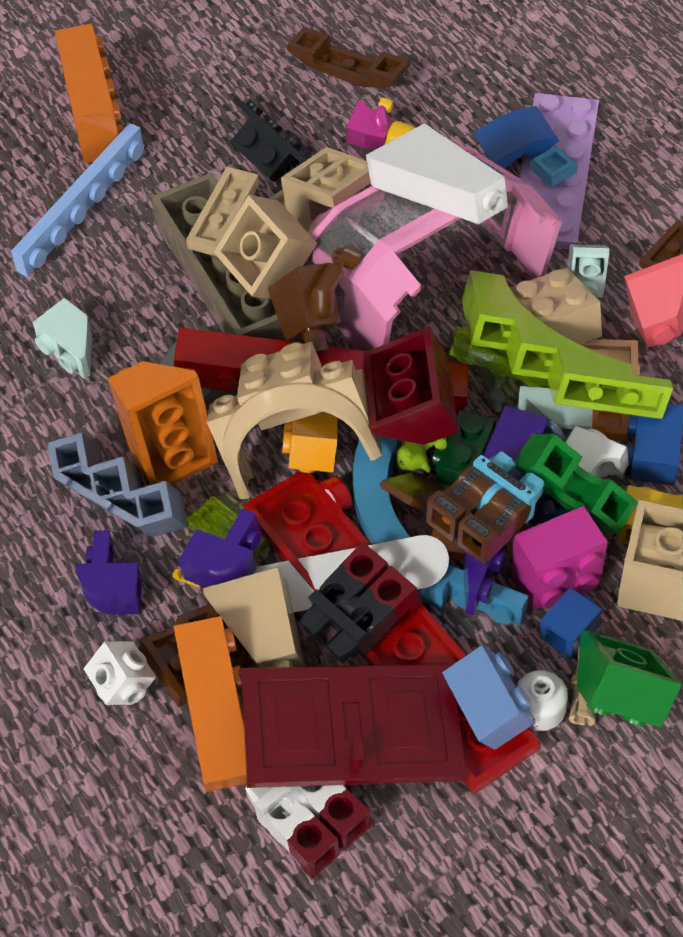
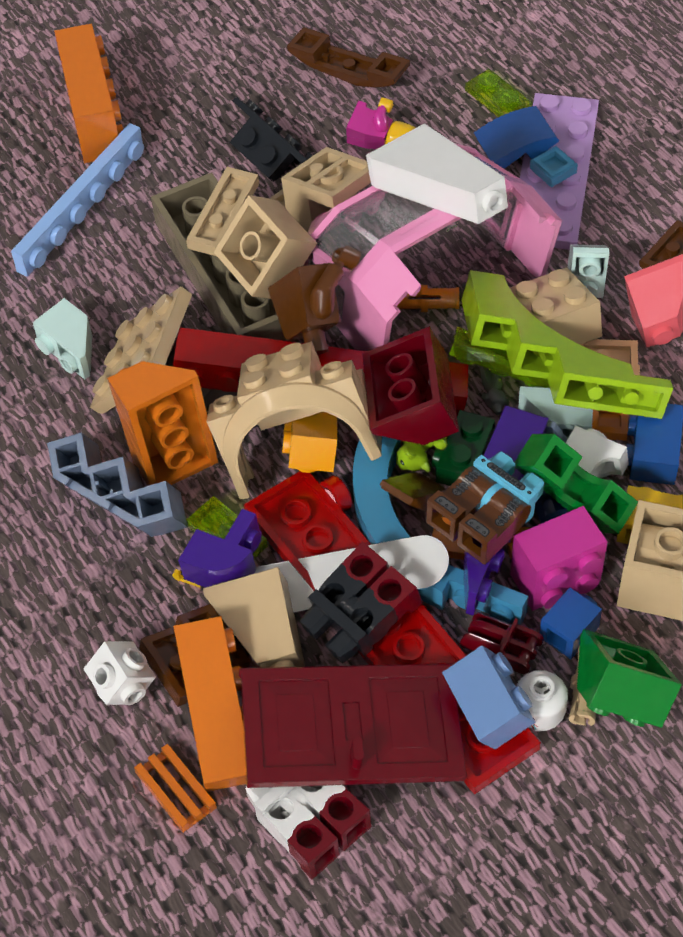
dark purple brick [76,530,142,615] -> none
none -> tan plate [90,287,192,414]
none -> orange tile [134,743,217,833]
none -> orange pin [397,285,460,312]
none -> dark red arm [459,610,544,674]
none -> clear neon green plate [465,69,532,117]

